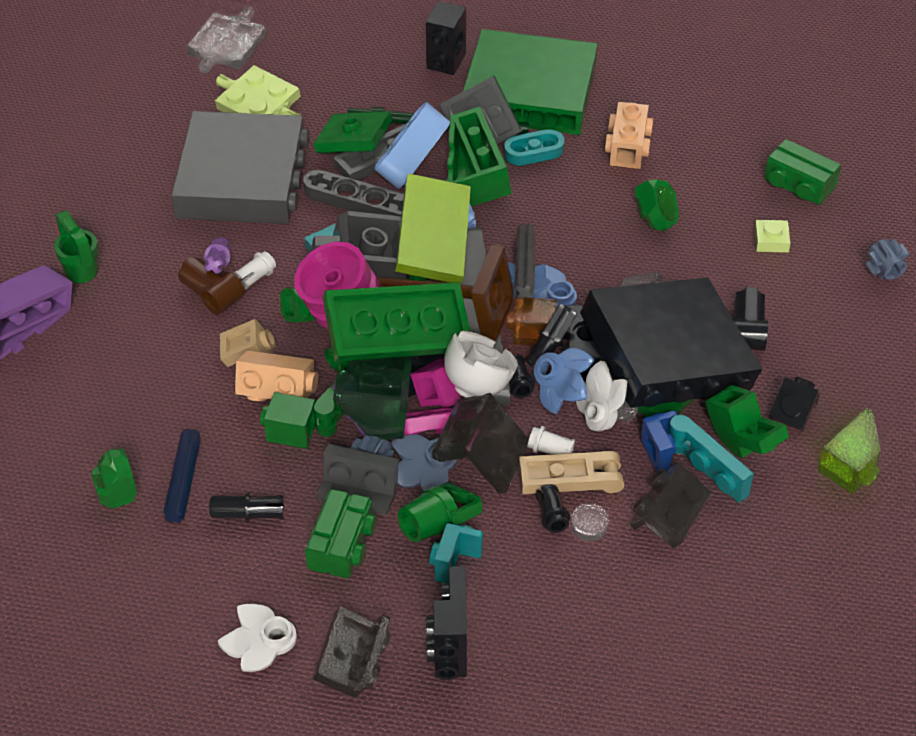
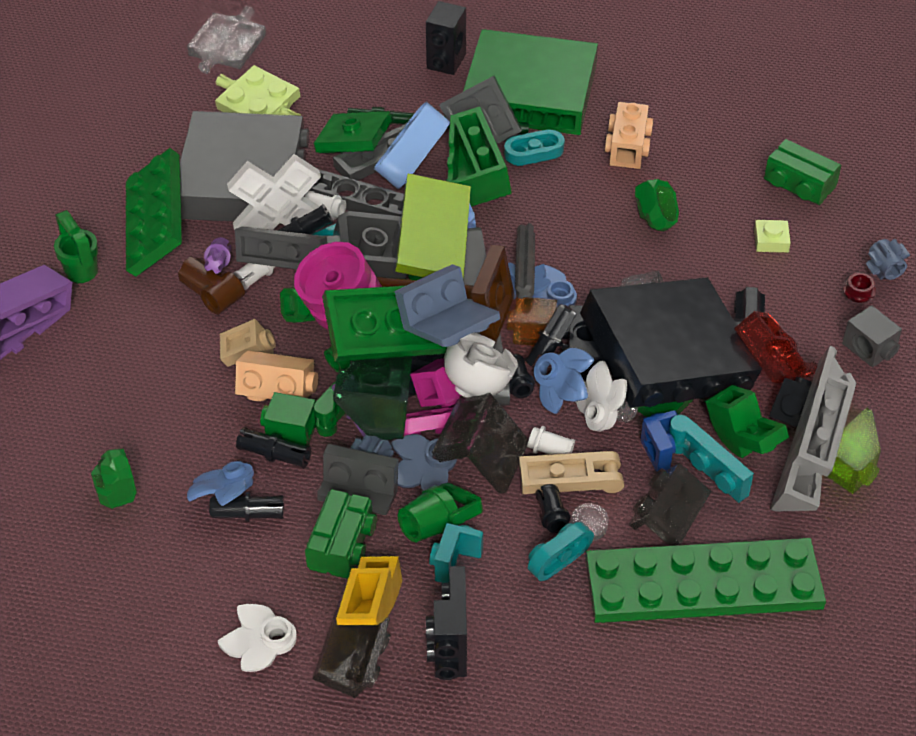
dark blue axle [163,429,201,523] -> none
none -> green plate [126,148,182,277]
none -> medium blue plate [187,461,254,506]
none -> white plate [227,154,321,230]
none -> dark grey plate [235,226,327,269]
none -> black pin [236,427,311,469]
none -> black pin [277,204,333,234]
none -> white pin [305,191,346,220]
none -> yellow slope [336,556,403,625]
none -> sand blue bracket [395,264,501,347]
none -> teal plate [528,522,594,581]
none -> green plate [586,538,826,623]
none -> clear red slope [734,311,818,383]
none -> light grey wedge [770,346,856,512]
none -> dark grey brick [842,305,902,368]
none -> dark red plate [843,272,876,303]

